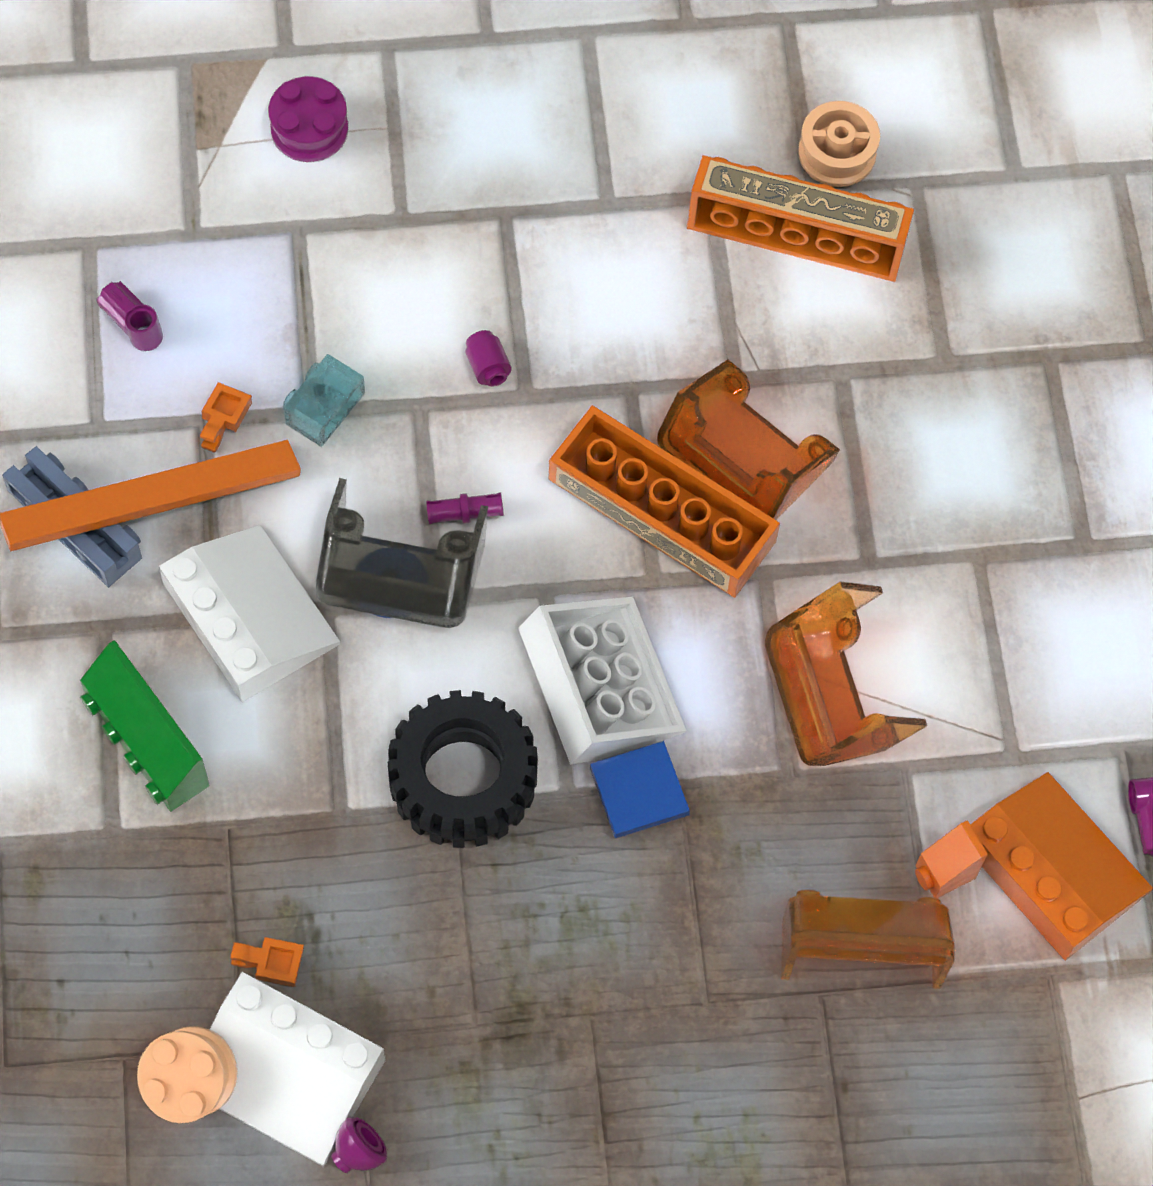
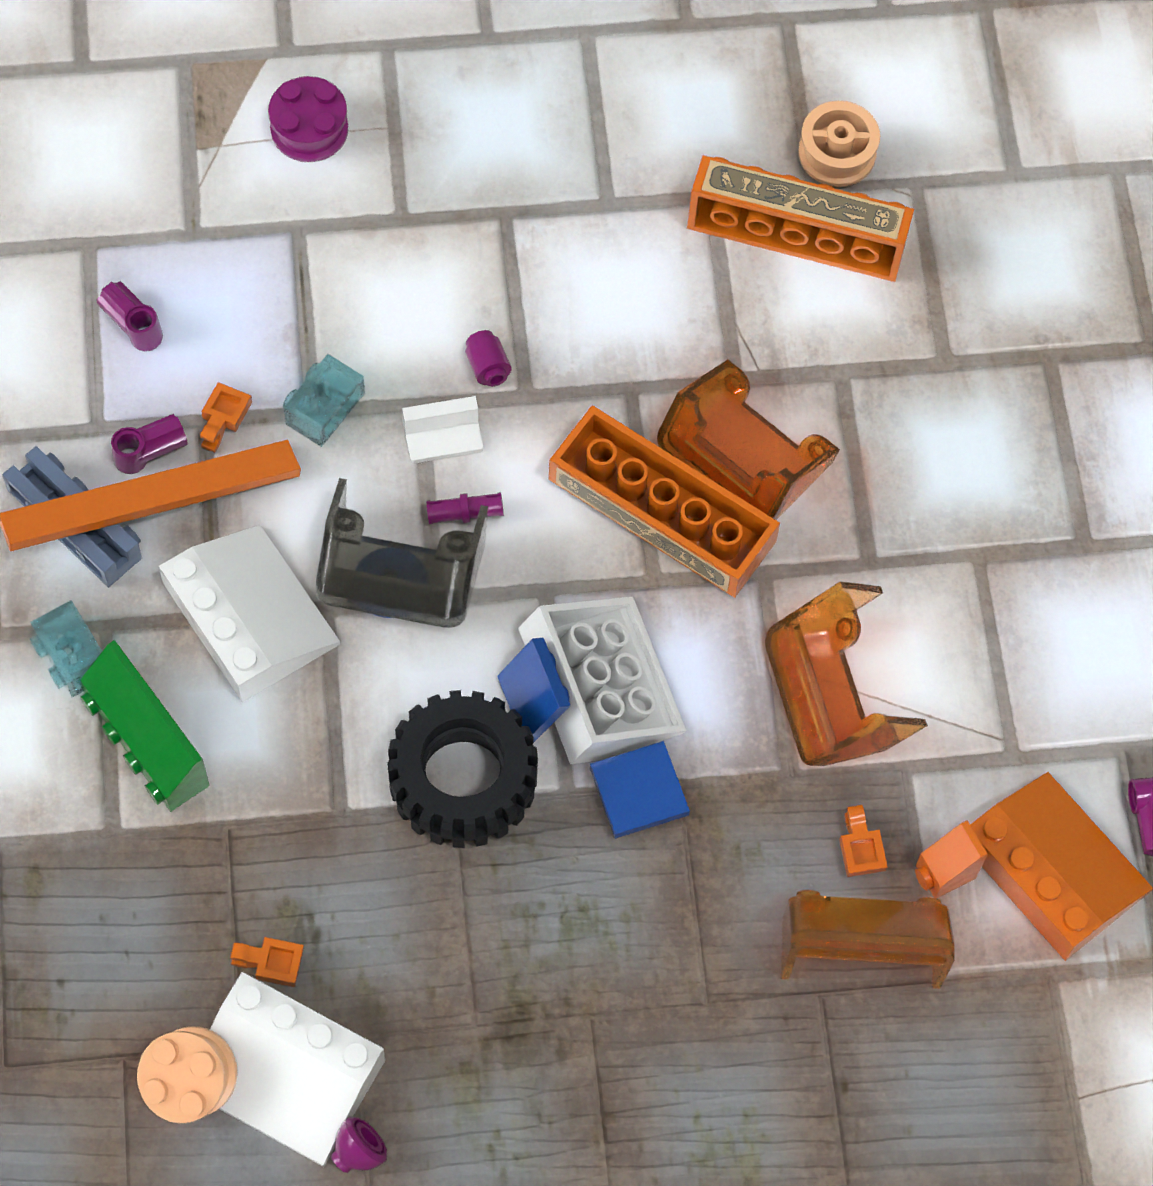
none -> clear light blue brick [29,600,102,698]
none -> magenta piece [111,414,188,474]
none -> white panel [402,396,483,464]
none -> blue tile [497,637,570,742]
none -> orange plate [839,805,888,877]

